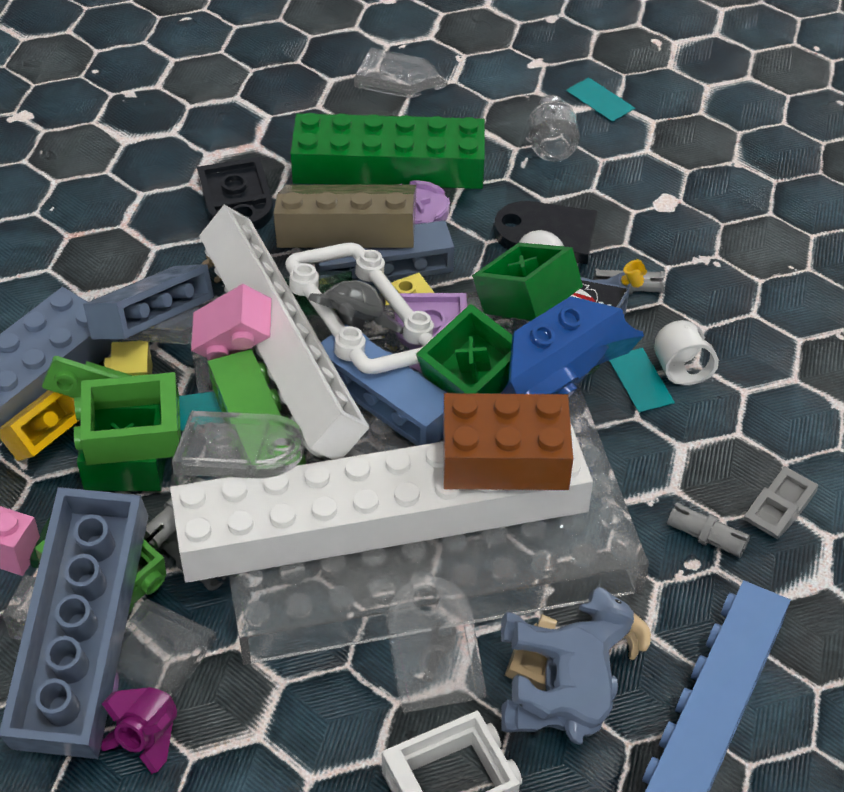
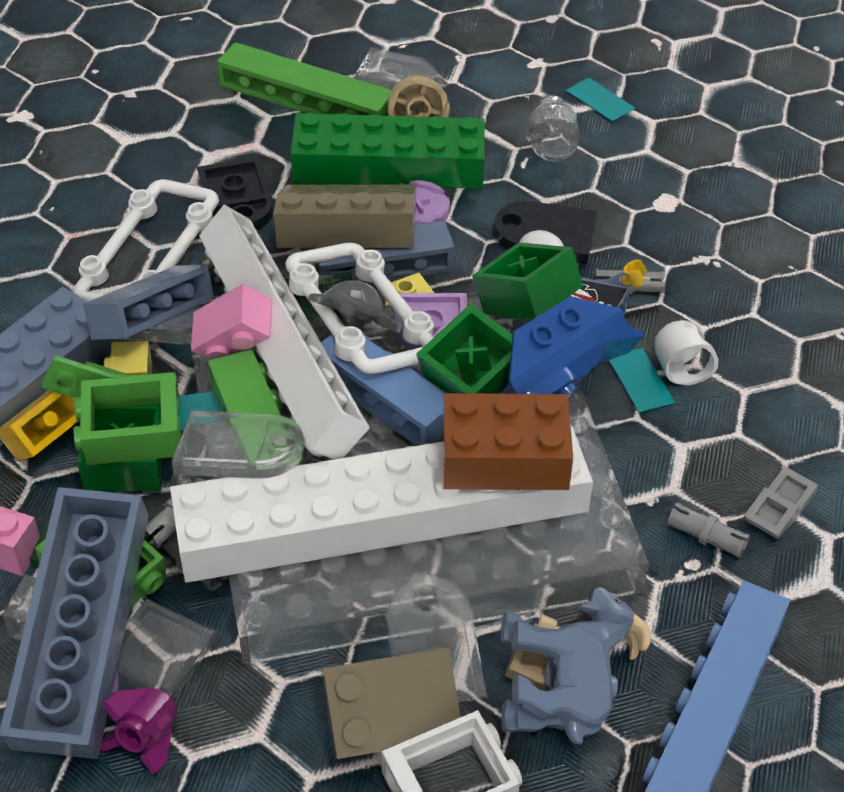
none -> white bar [73,179,219,302]
none -> bright green brick [217,42,391,116]
none -> dark tan slope [321,648,461,759]
none -> tan cylinder [387,75,450,118]

